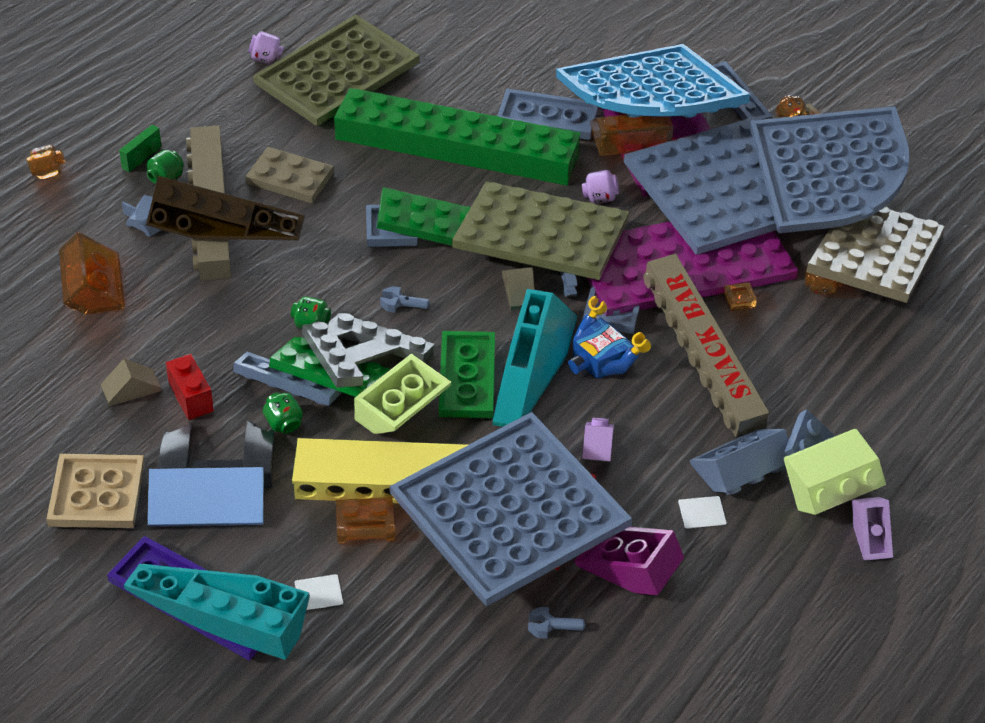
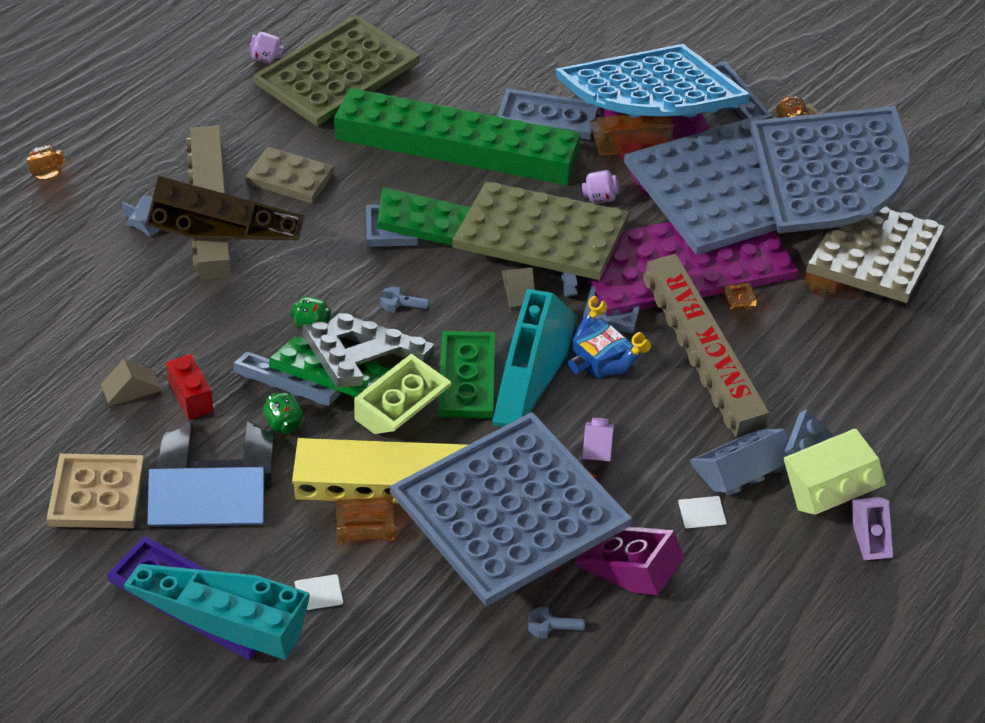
clear orange slope [59,232,125,314] -> none
green plate [119,125,162,172] -> none
green head [147,150,184,183] -> none

